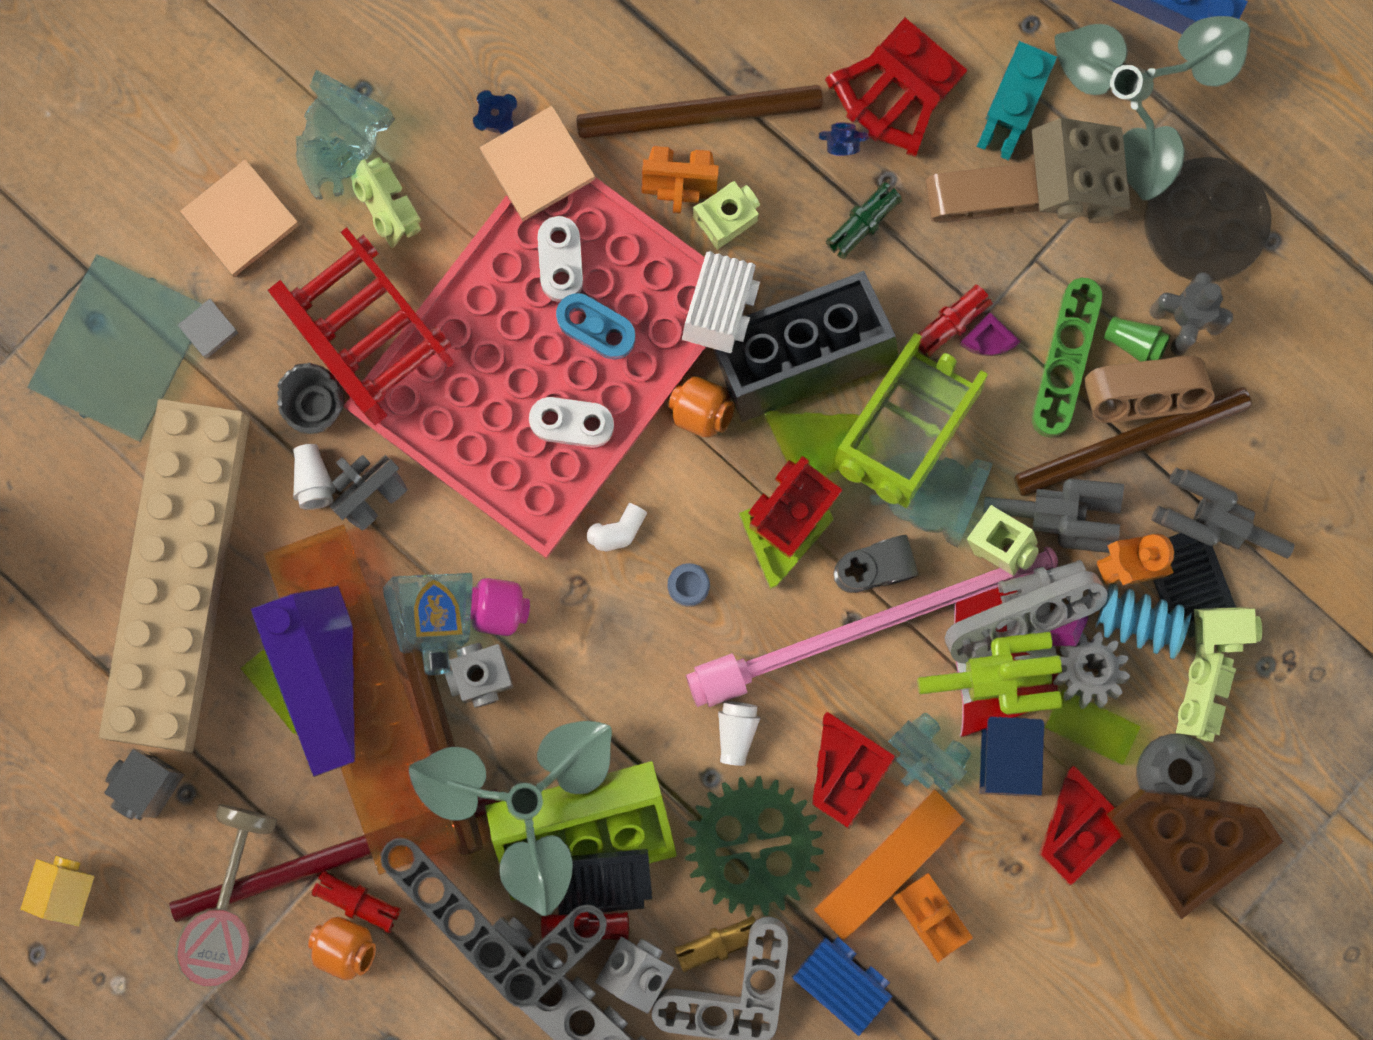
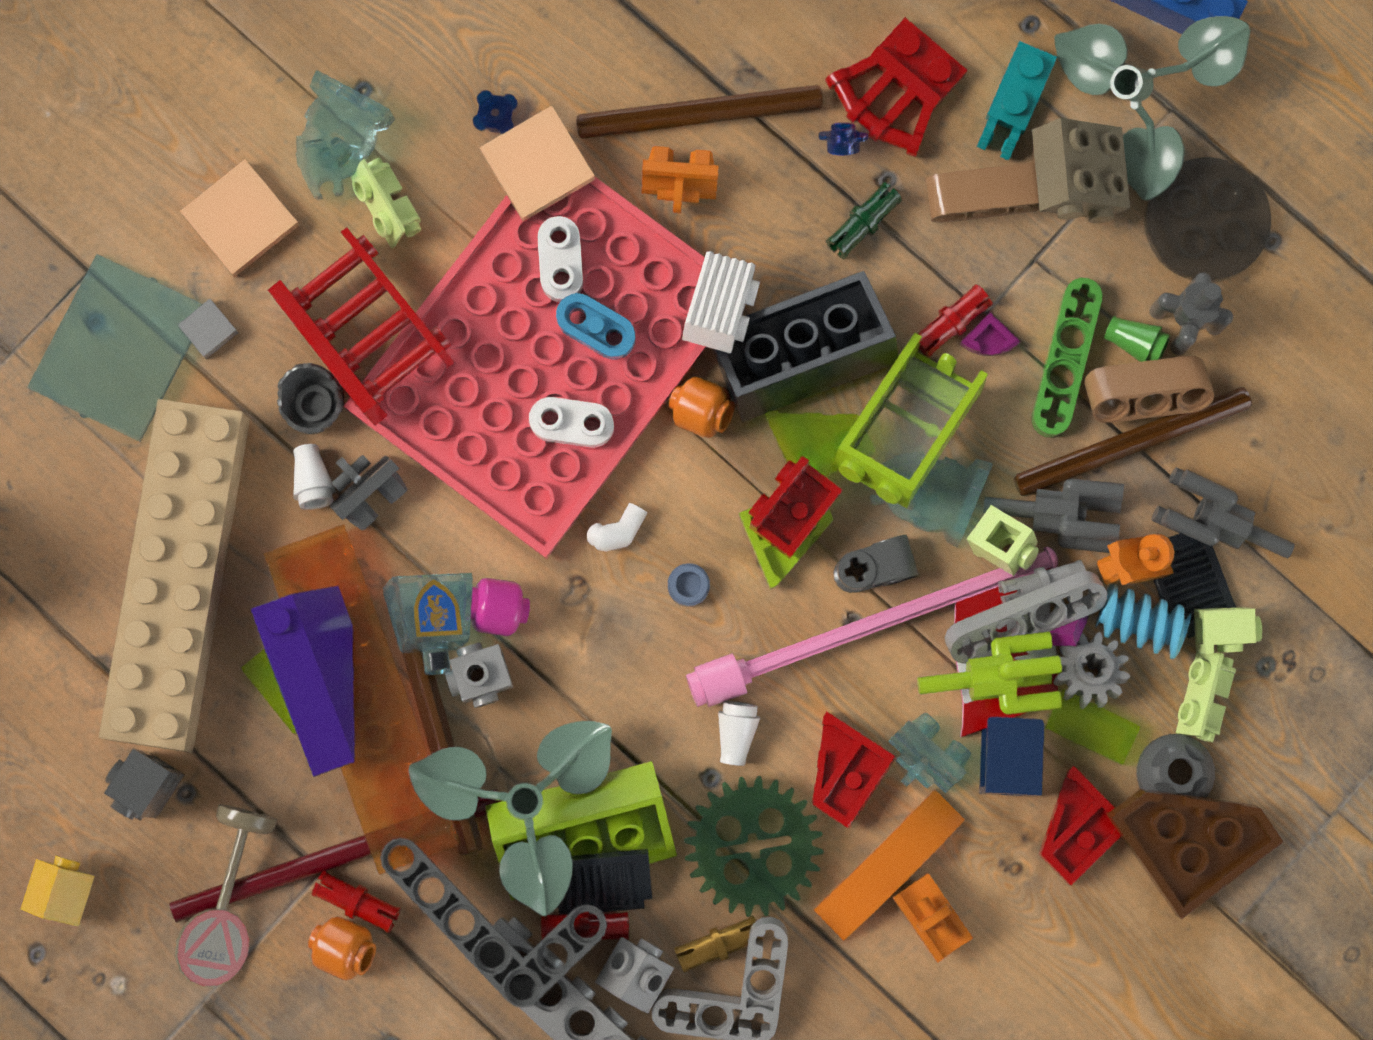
yellowish green brick [693,181,760,250] -> none
blue brick [791,937,892,1036] -> none

